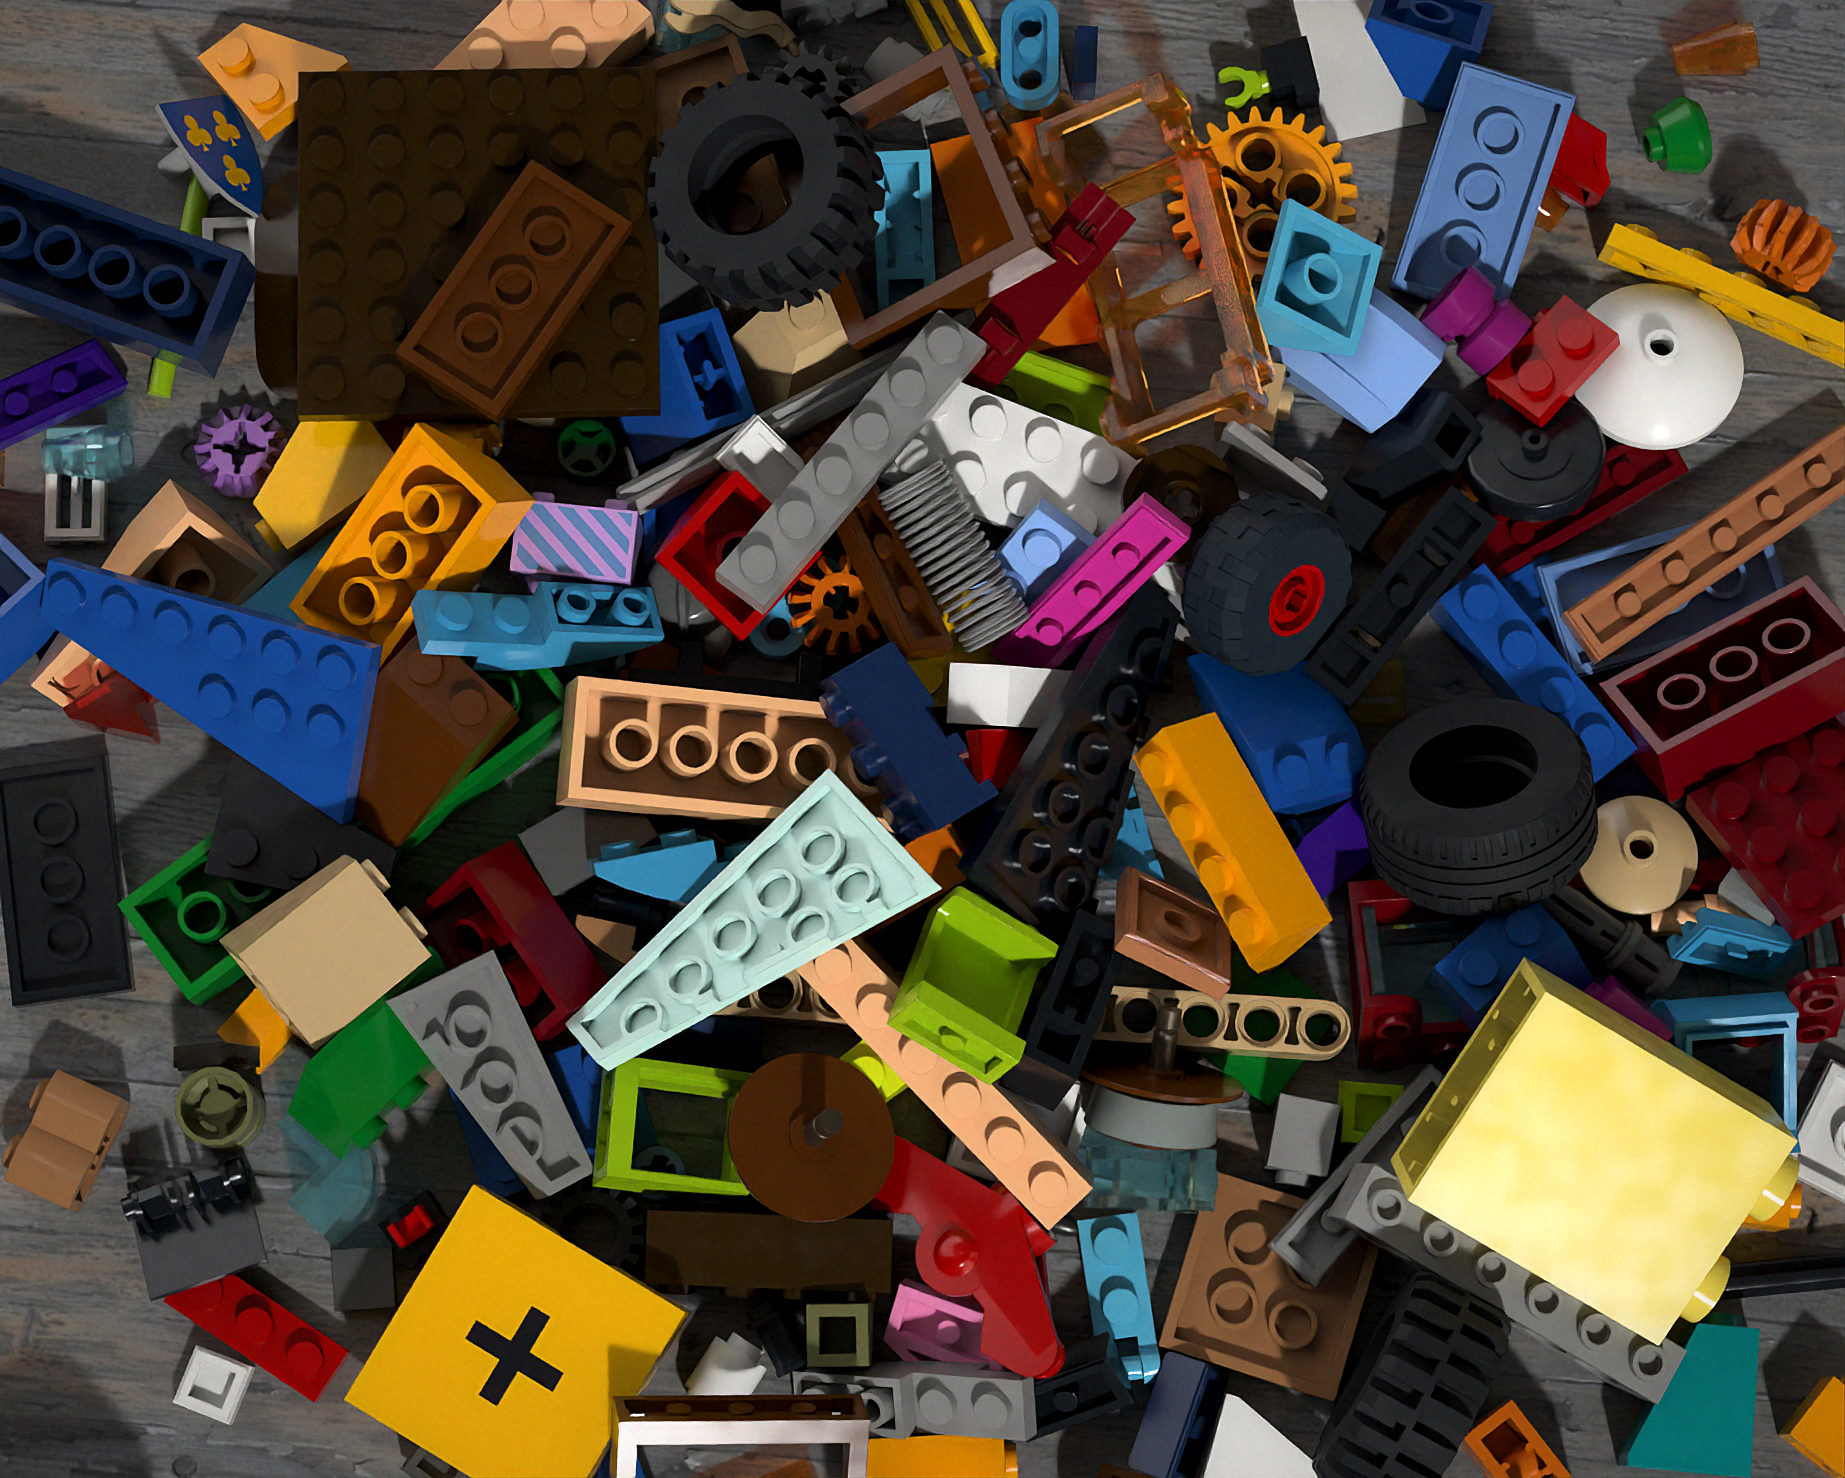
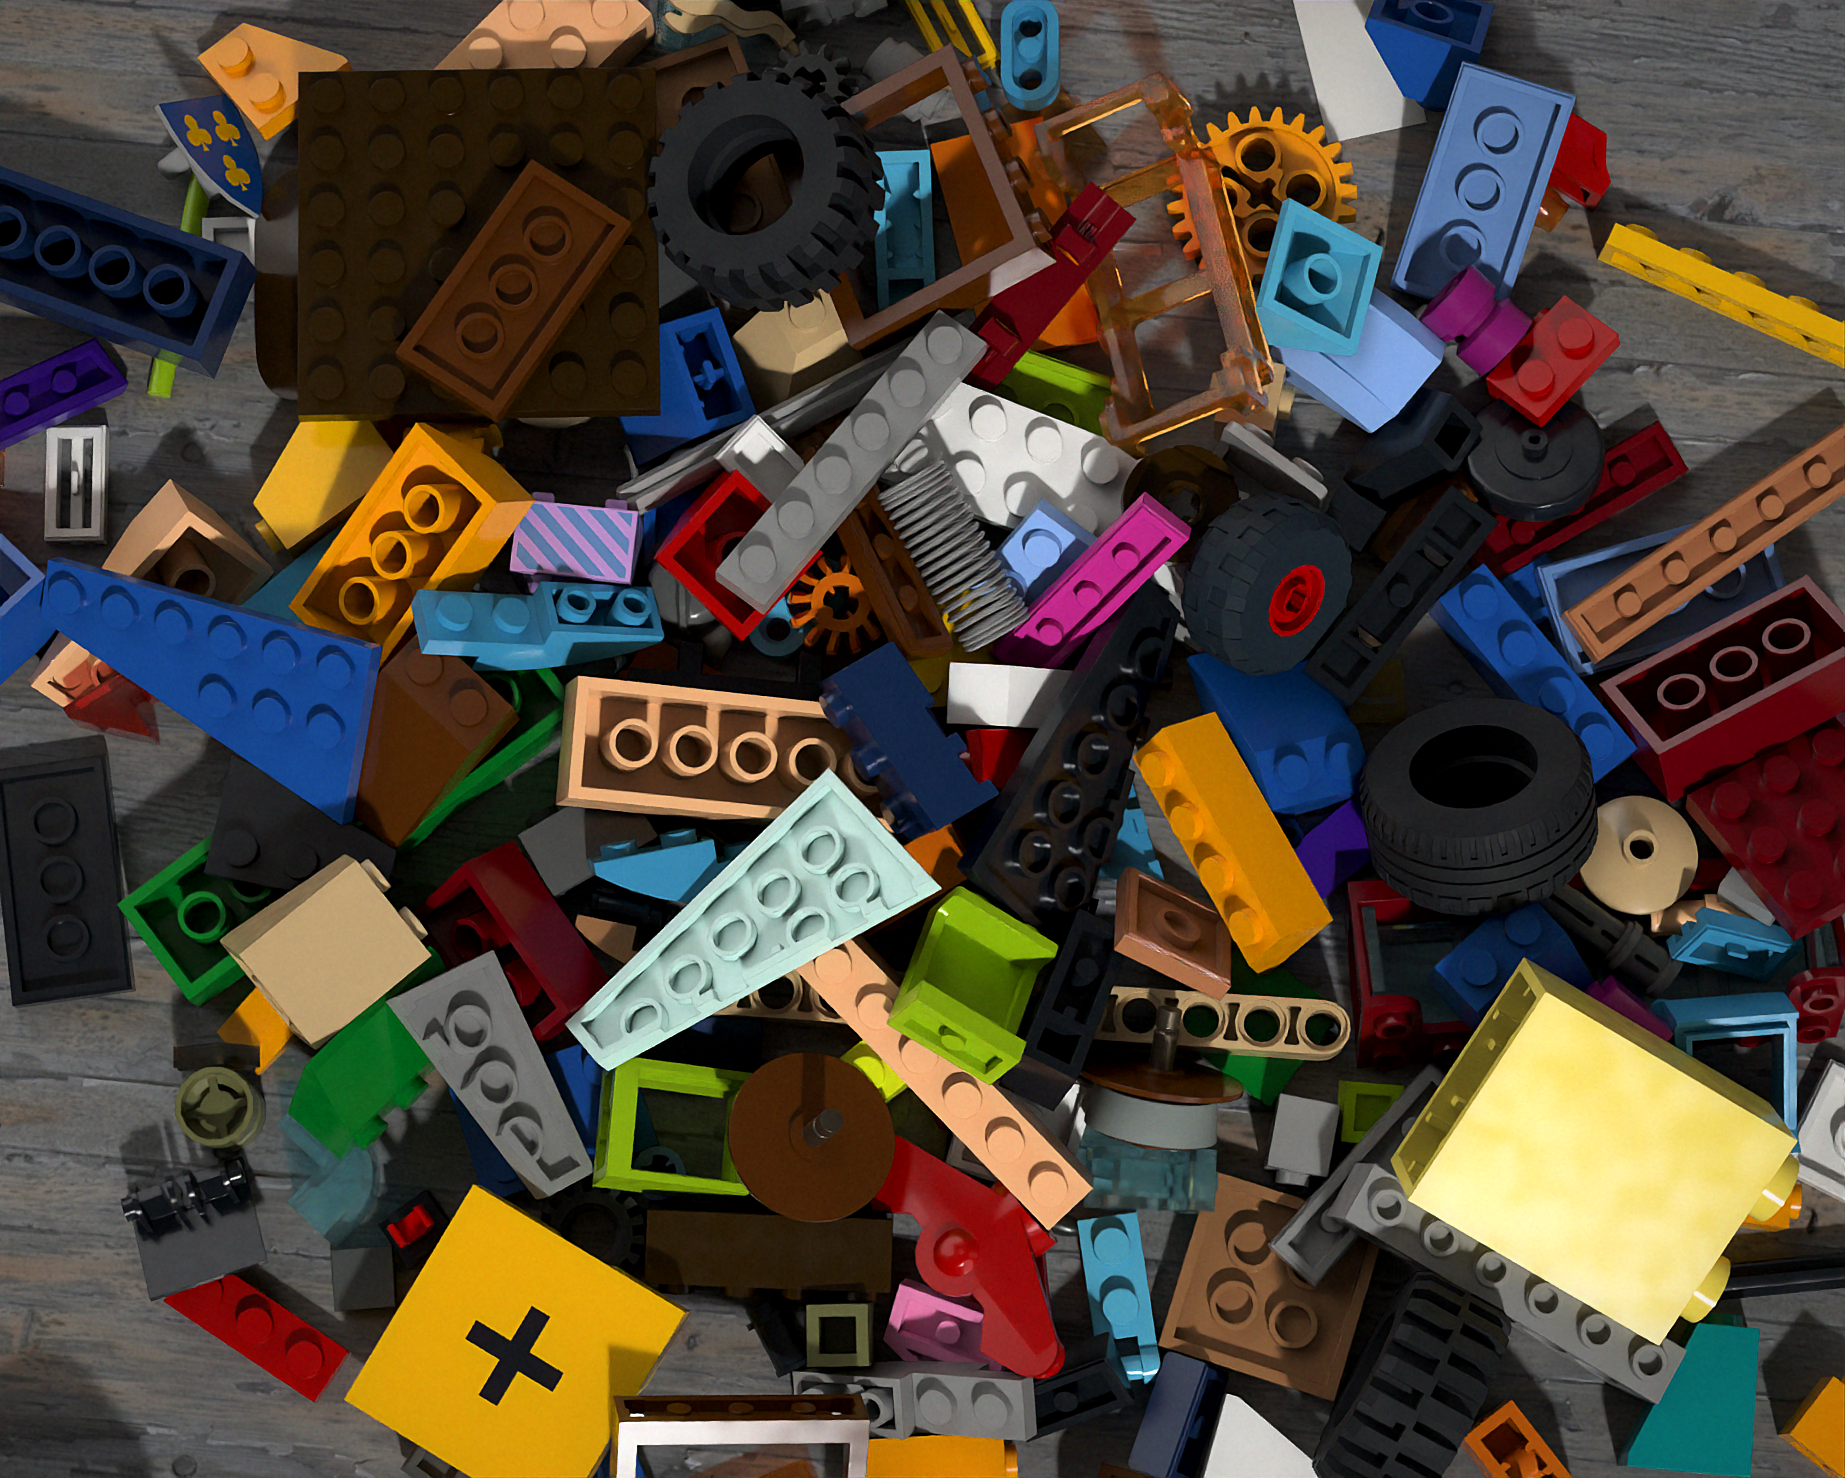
medium nougat brick [2,1069,131,1214] -> none
clear light blue cone [41,424,134,483] -> none
white tile [173,1345,255,1425] -> none
medium lavender gear [194,403,289,498] -> none
dark green wheel [557,419,619,487] -> none
white brick [685,1332,767,1395] -> none
dark blue tile [1071,26,1098,101] -> none
black piece [1218,35,1320,112] -> none
white dish [1572,283,1744,450] -> none
green cone [1641,96,1712,175] -> none
clear orange cone [1671,18,1760,77] -> none
orange gear [1730,199,1837,293] -> none

